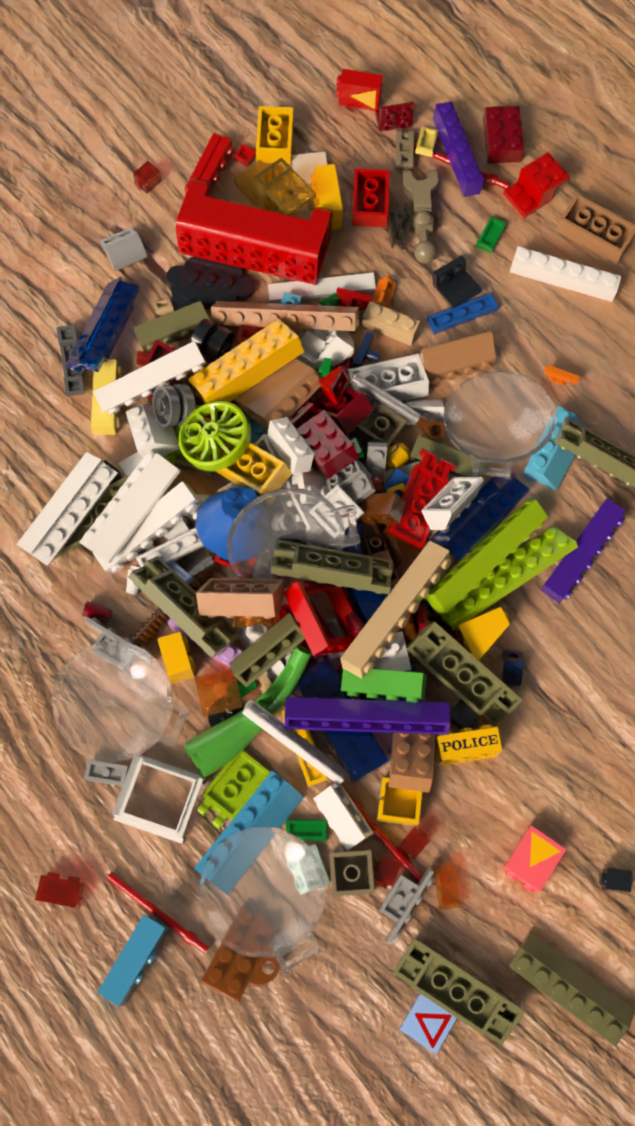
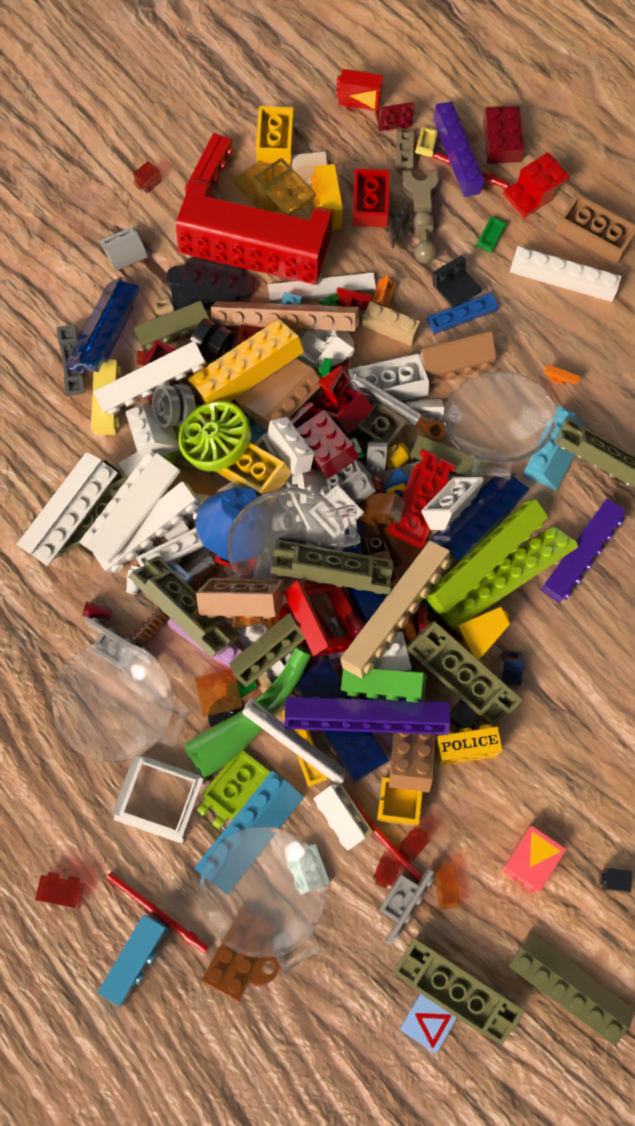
light grey plate [84,759,129,787] -> none
yellow piece [157,632,197,684] -> none
red tile [233,144,256,167] -> none
green tile [286,819,327,841] -> none
dark tan brick [329,850,375,897] -> none
dark blue tile [353,332,381,368] -> none

